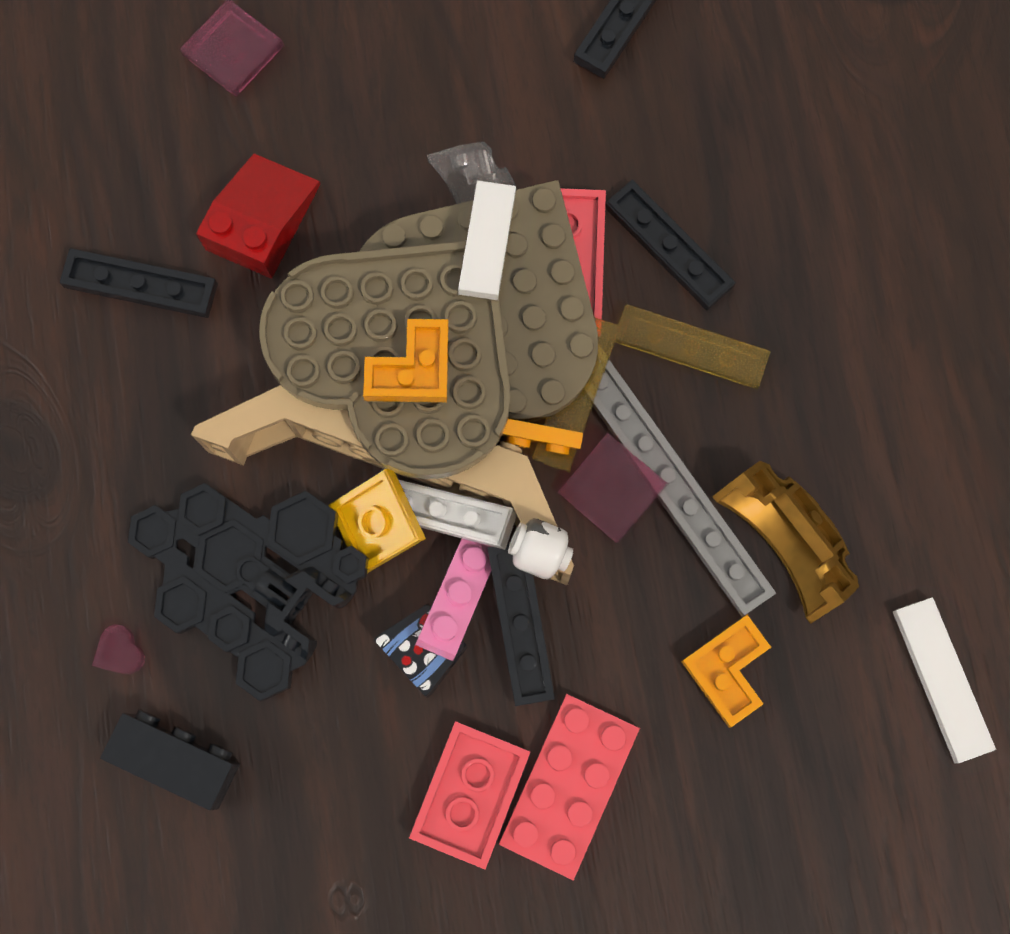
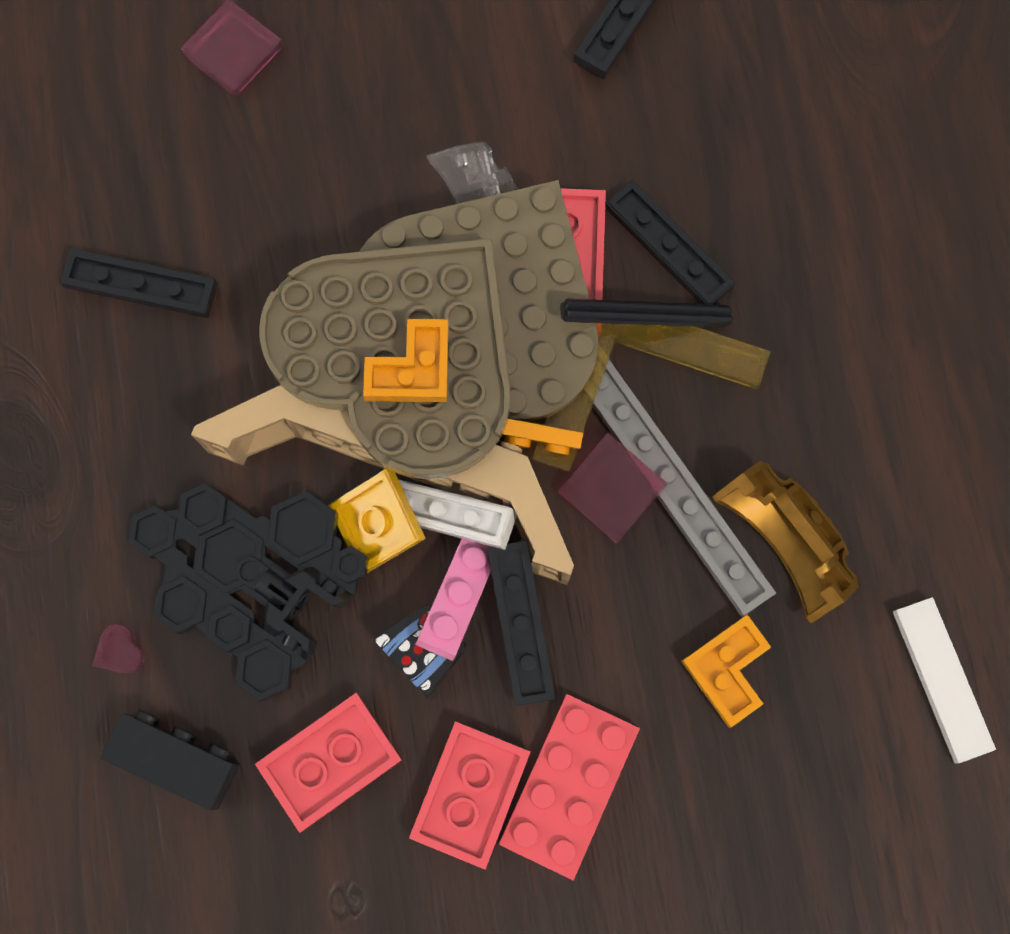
red slope [196,154,320,279] -> none
white tile [458,180,516,300] -> none
white head [508,518,573,580] -> none
none -> coral plate [255,693,402,833]
none -> black axle [560,298,733,327]

